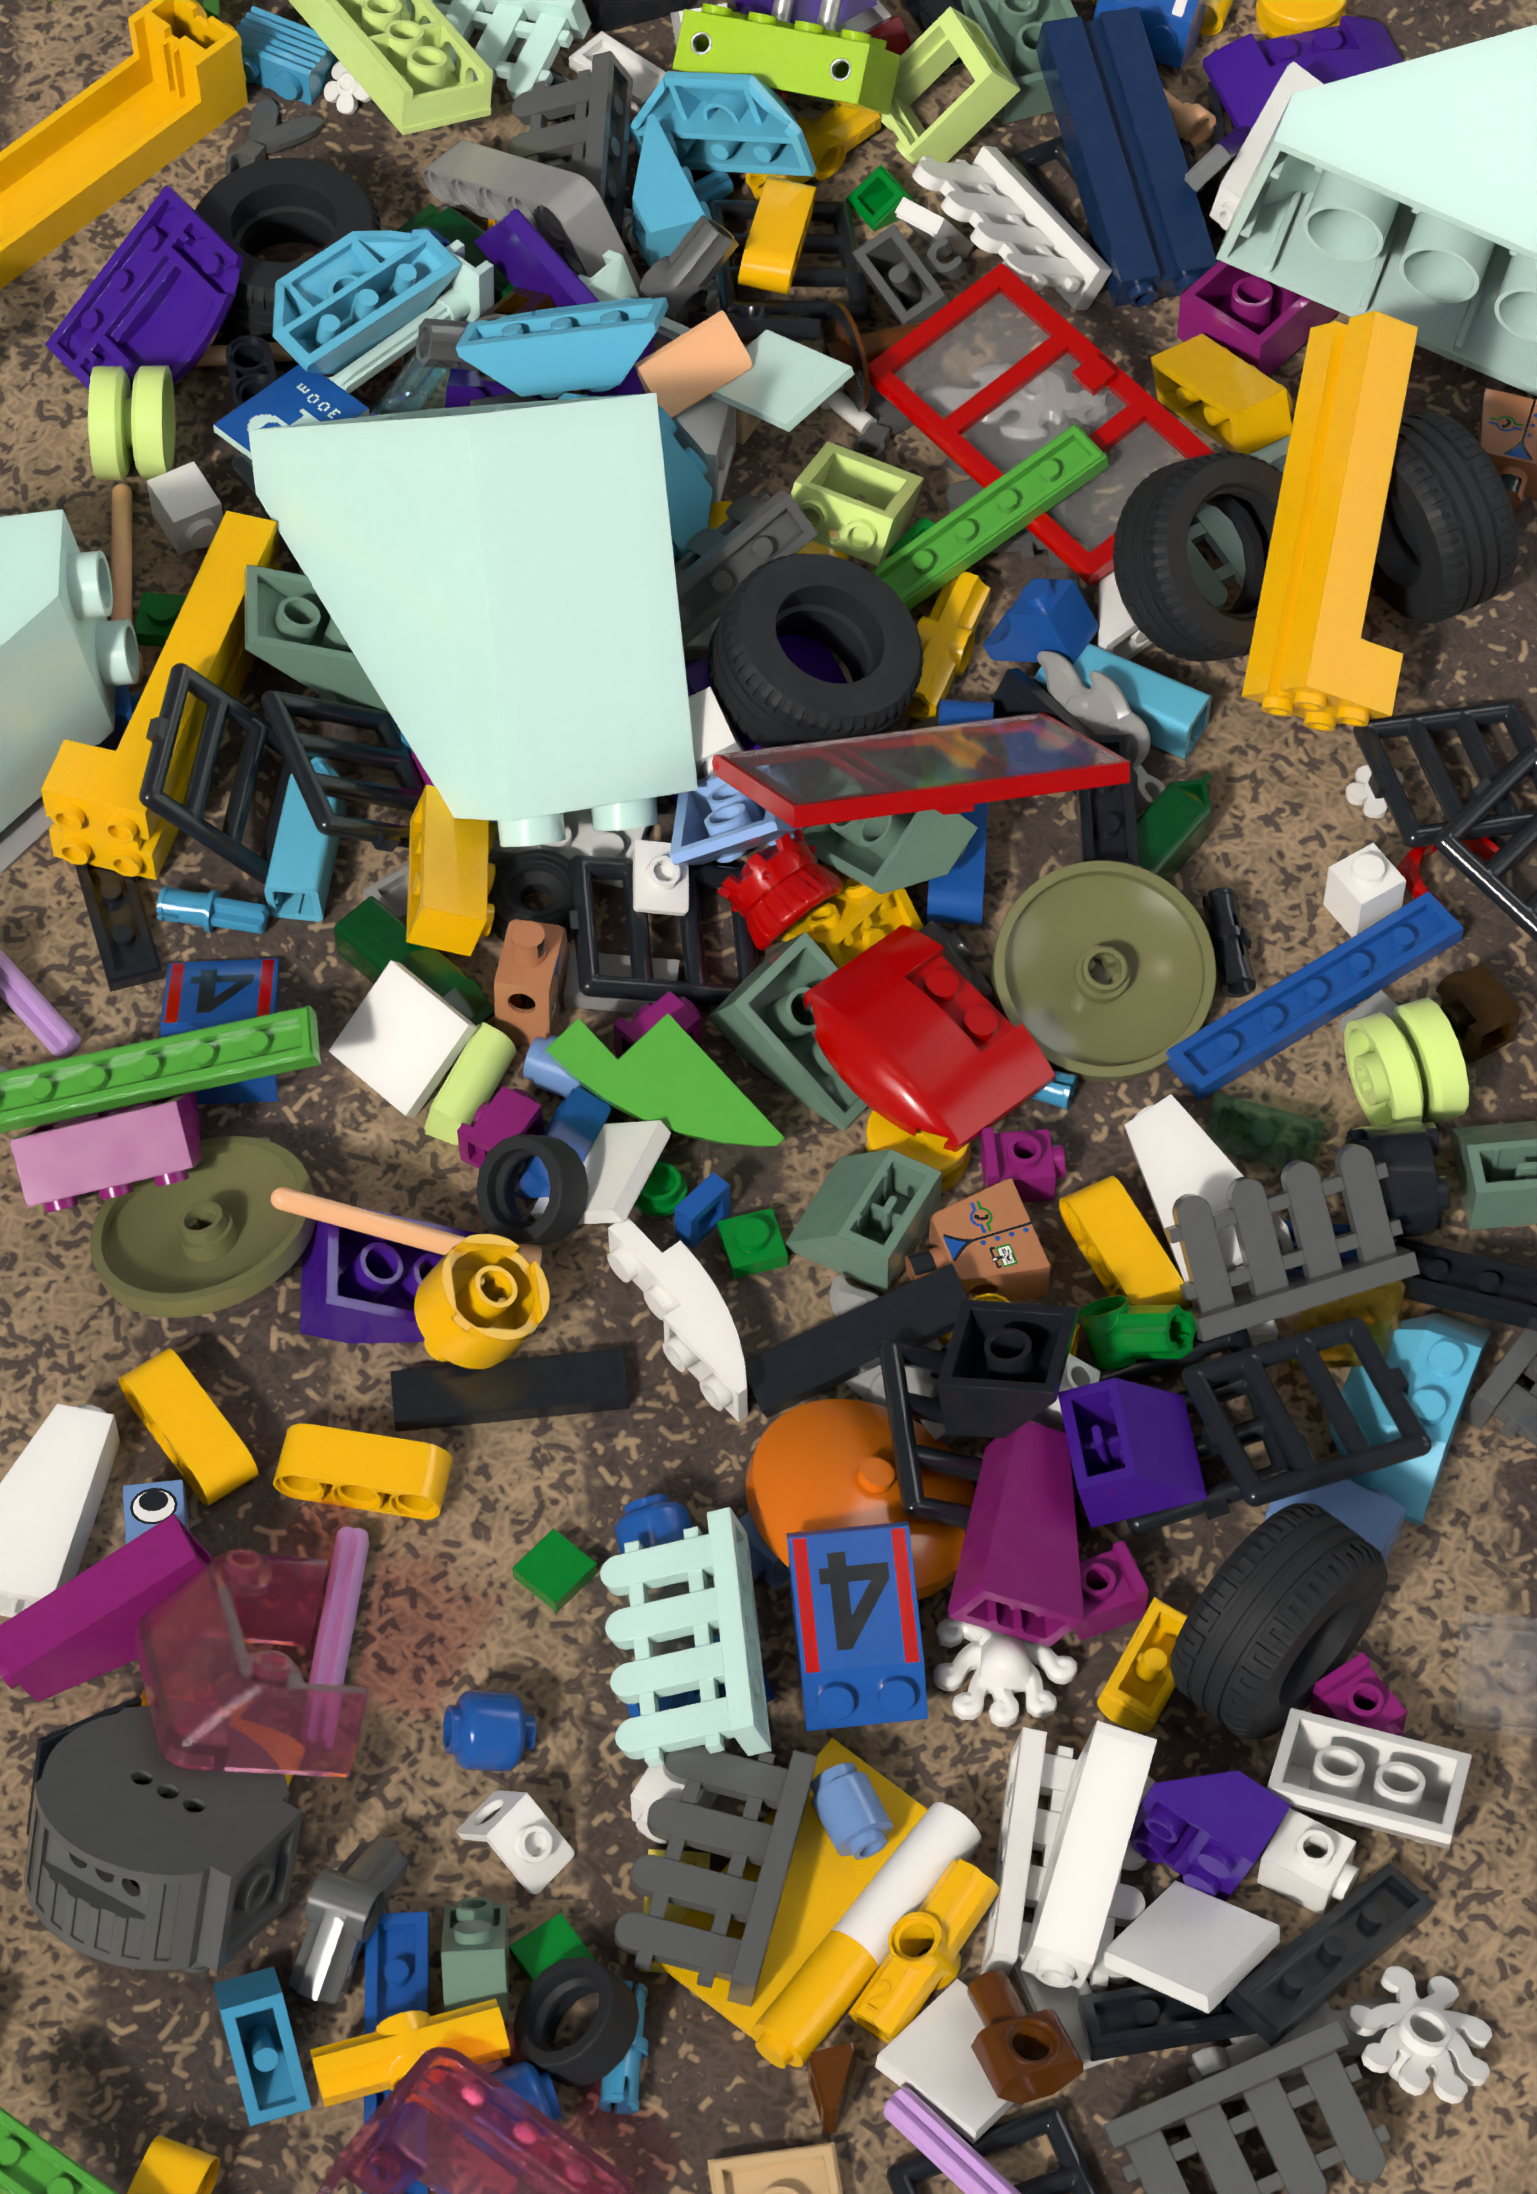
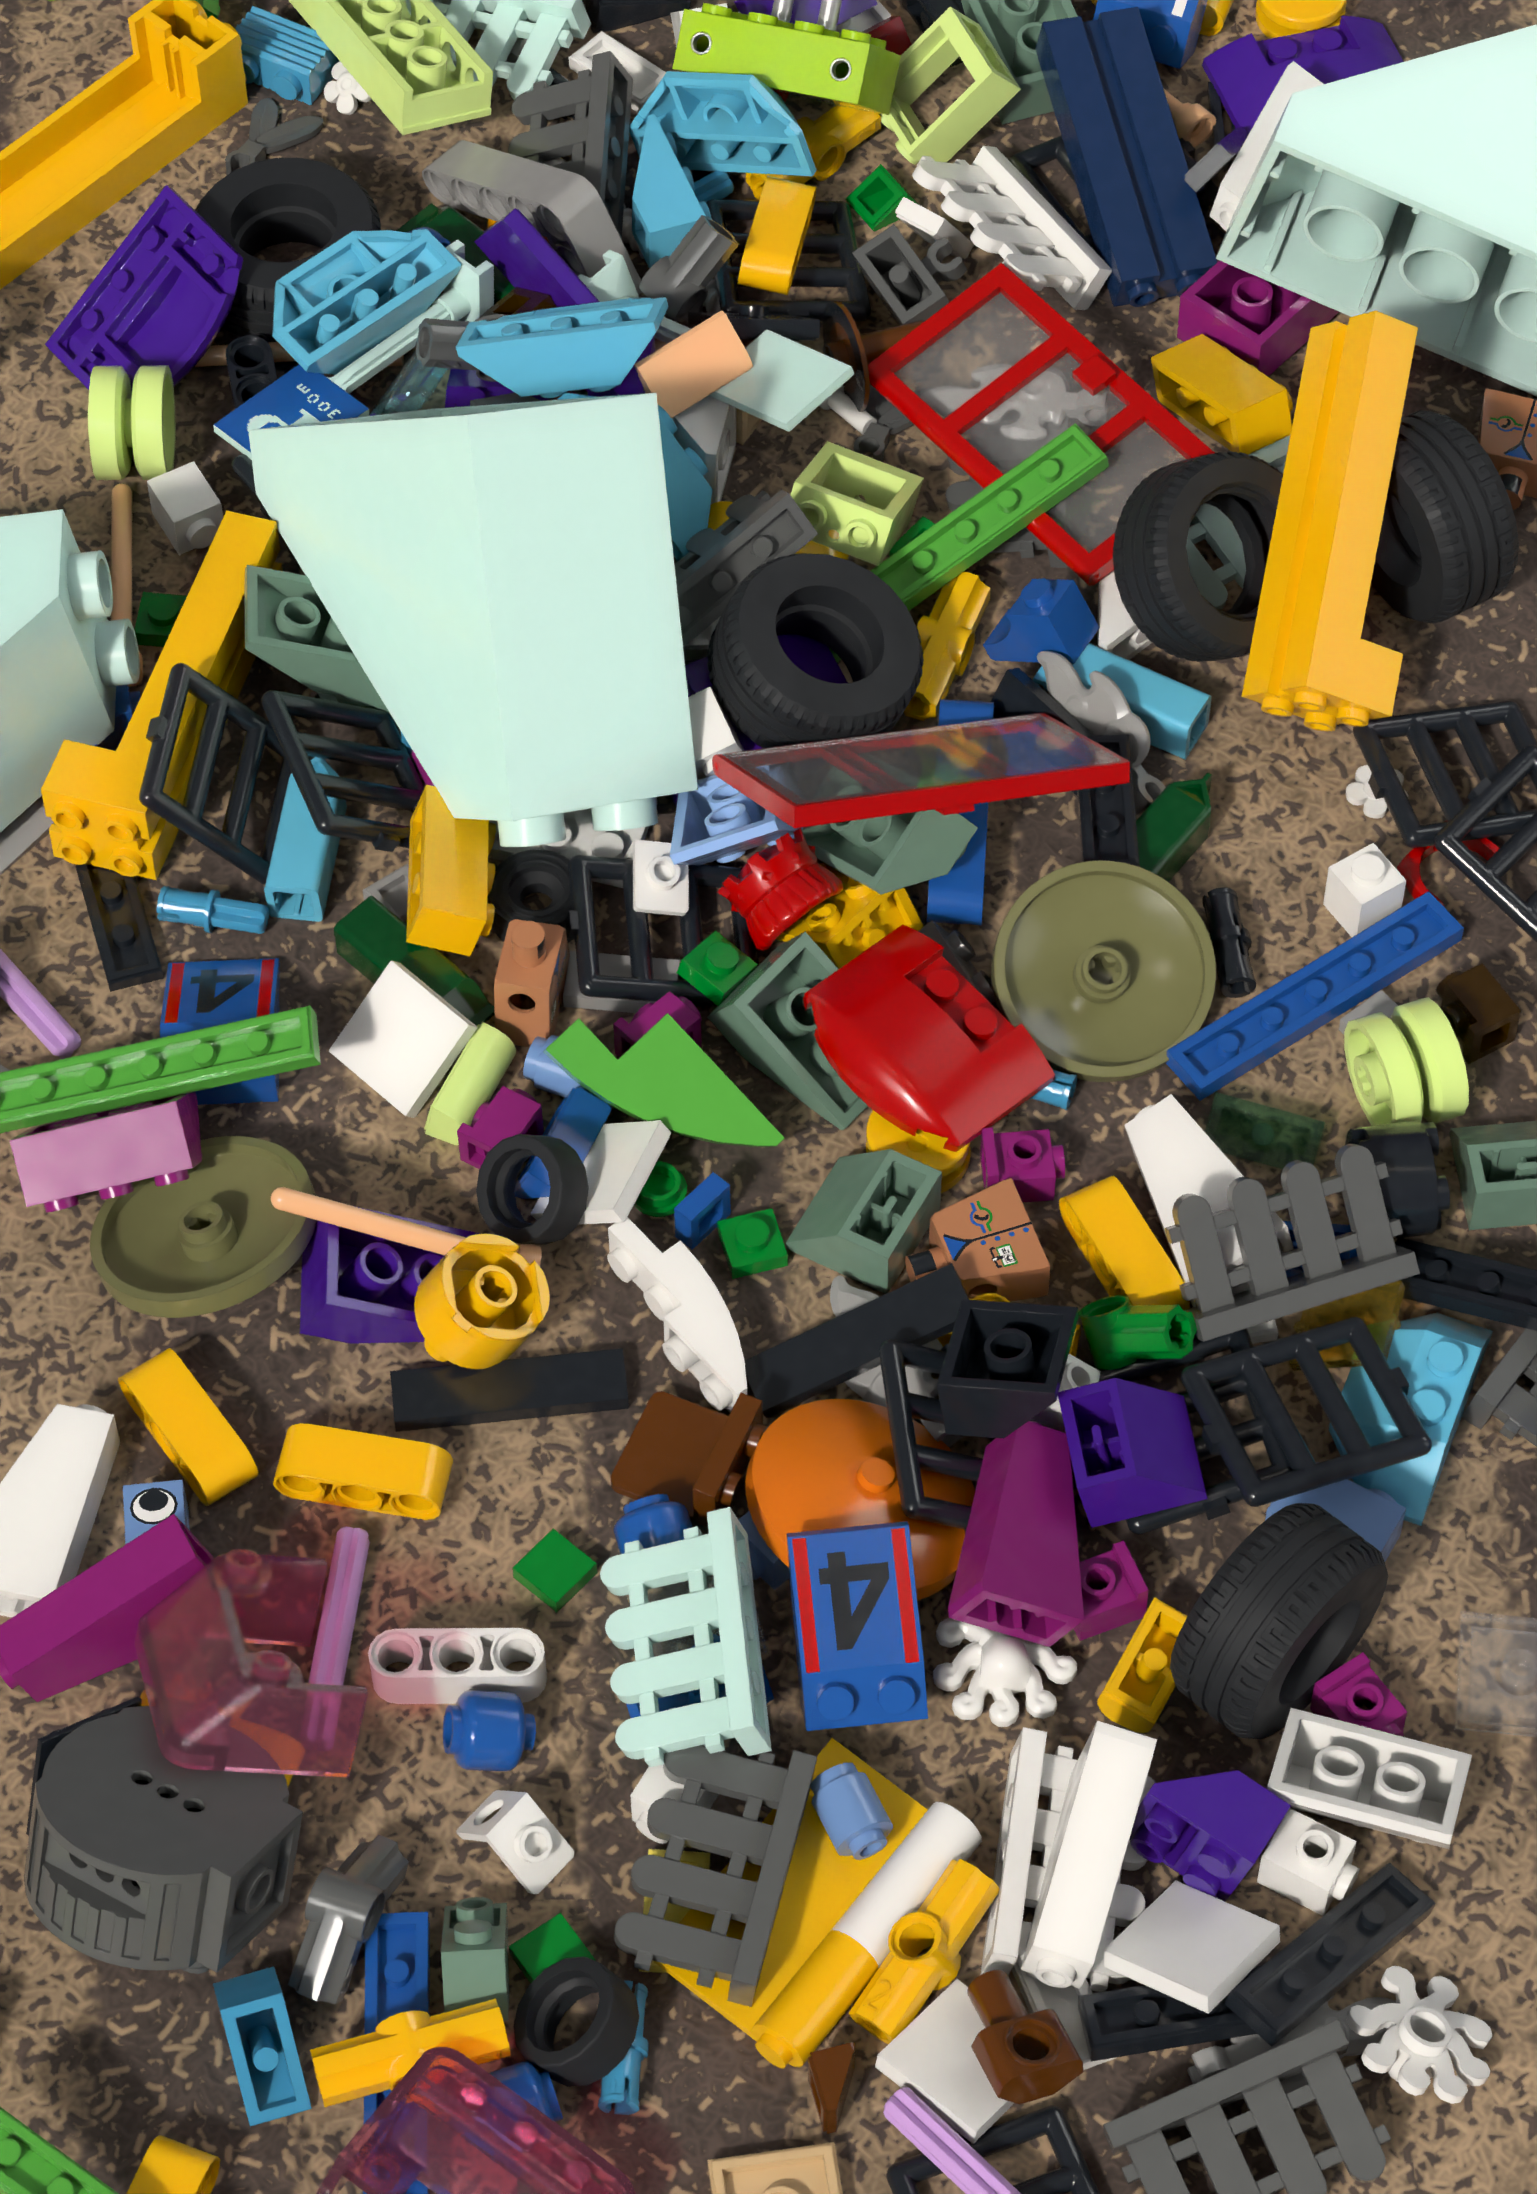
none -> white beam [368,1628,547,1704]
none -> reddish brown bracket [611,1391,768,1528]
none -> green plate [676,930,758,1006]

